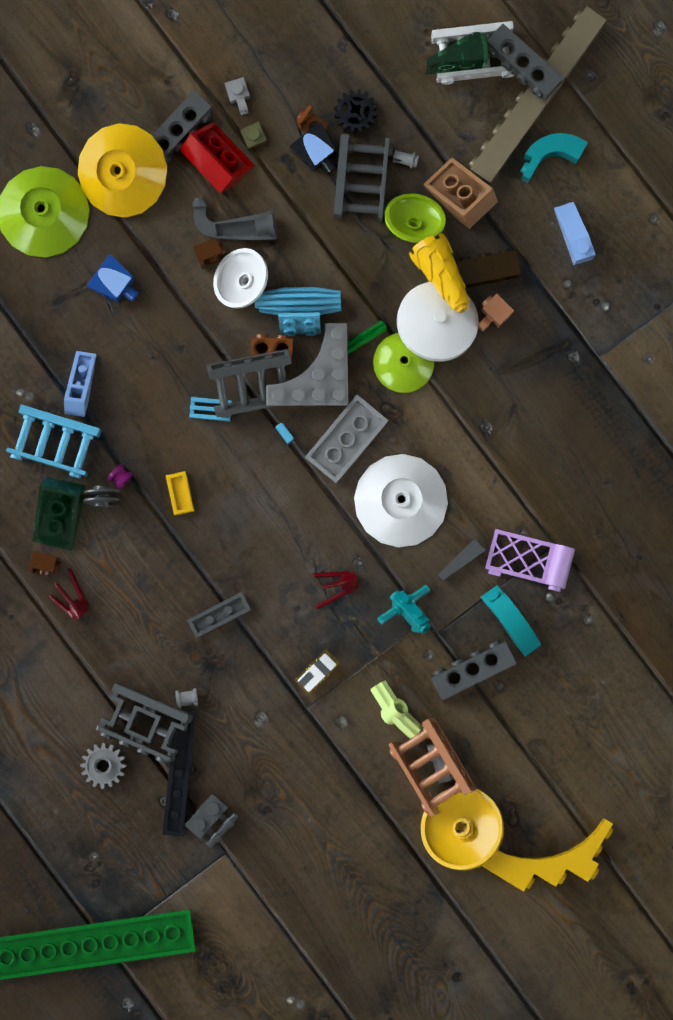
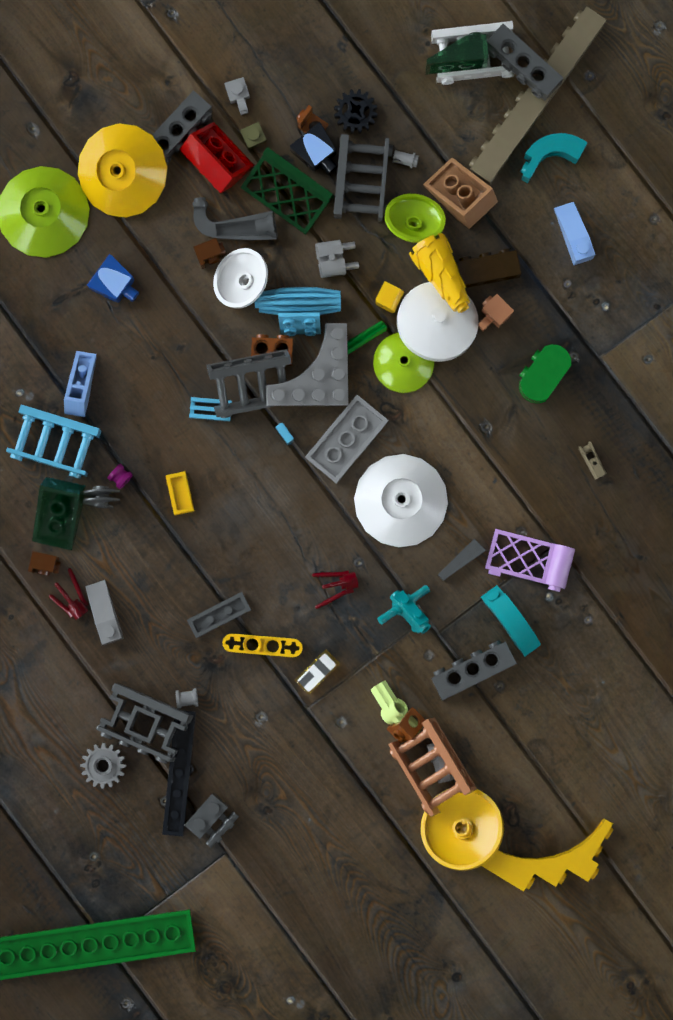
none -> light grey slope [85,580,124,645]
none -> yellow beam [222,634,303,657]
none -> dark green fence [240,147,335,235]
none -> light grey piece [315,240,359,278]
none -> yellow piece [375,281,404,313]
none -> dark orange bracket [387,707,425,743]
none -> green brick [519,344,571,404]
none -> dark tan bar [578,441,607,480]

